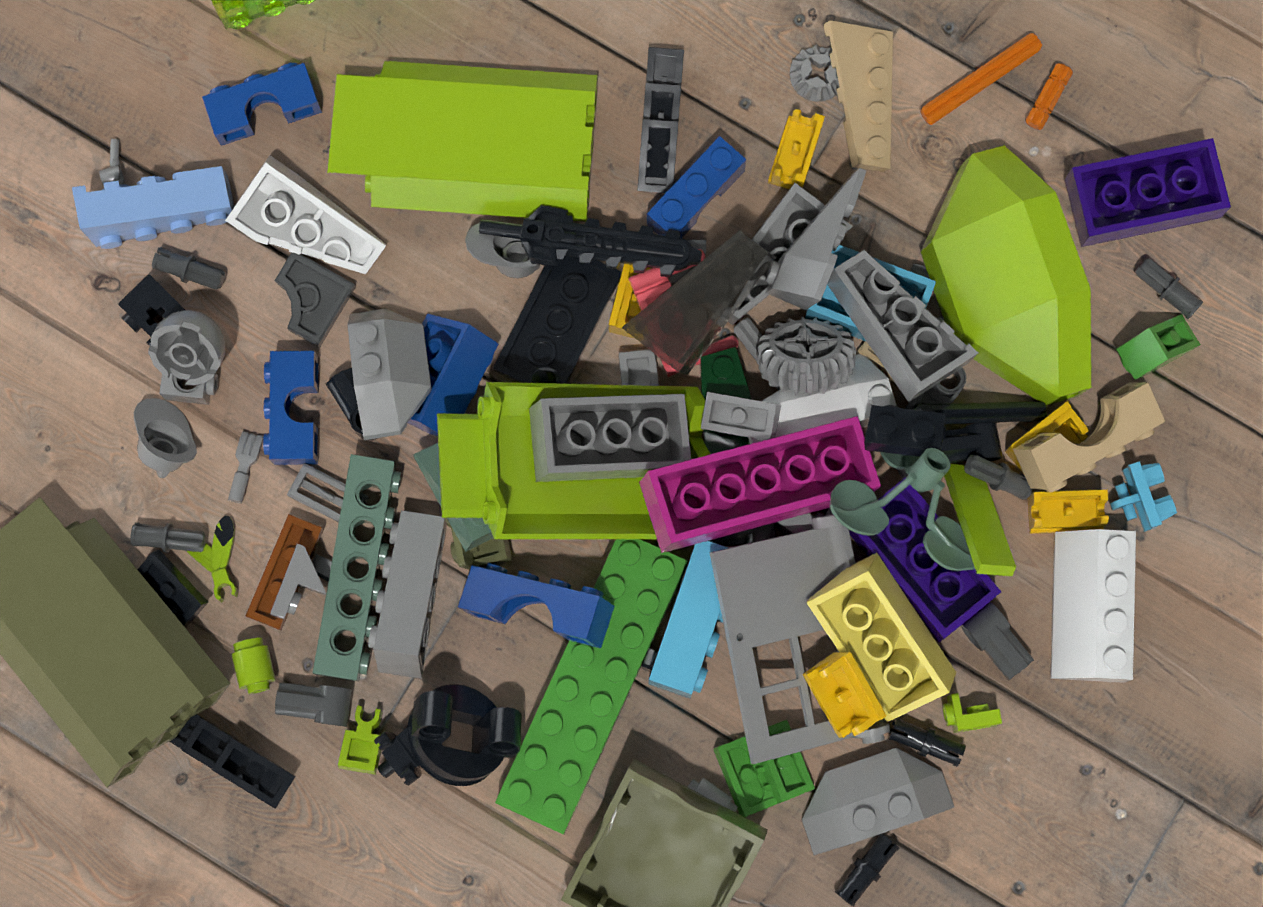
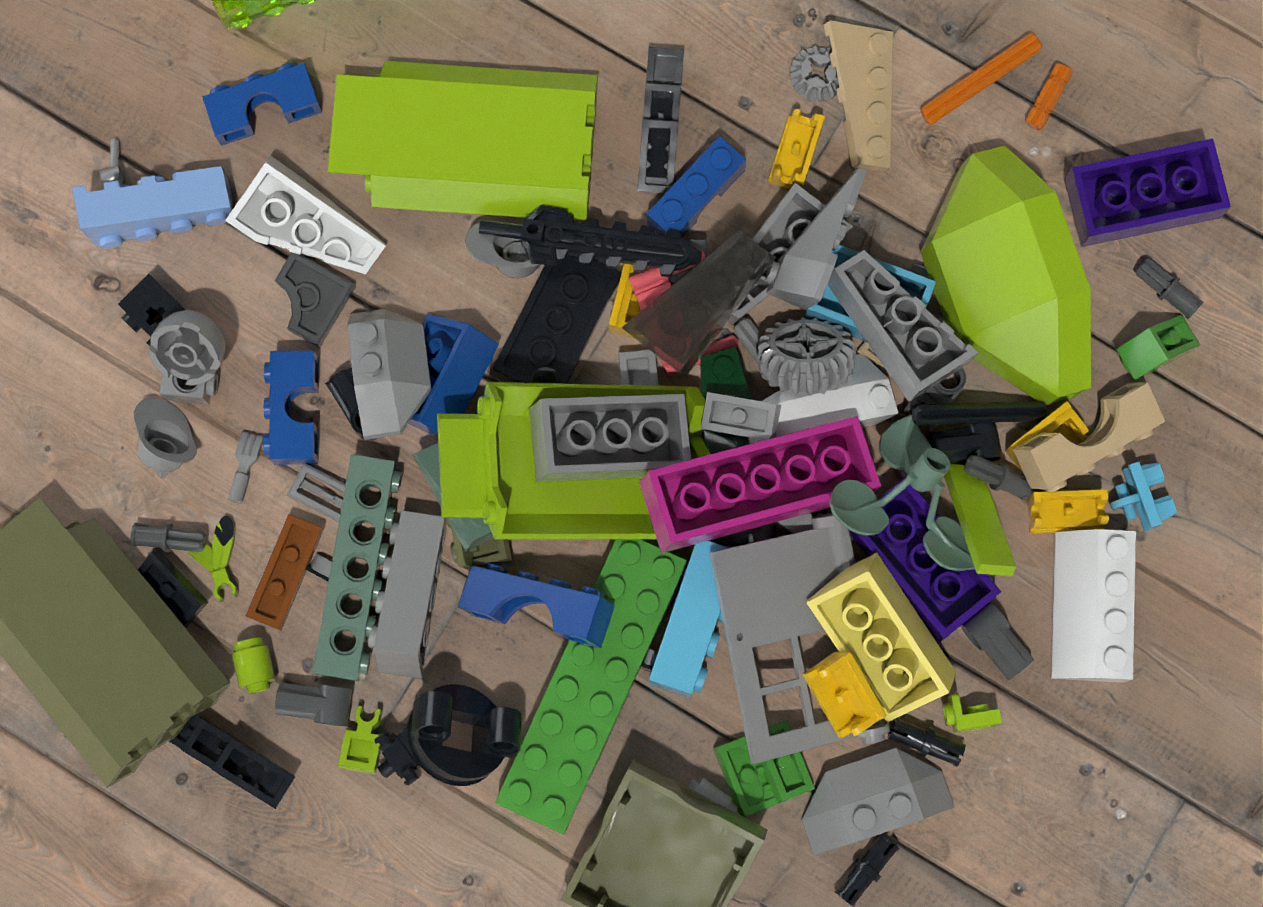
dark grey axle [152,247,225,290] -> none
light grey slope [270,544,326,620] -> none
black bracket [864,405,946,457] -> none

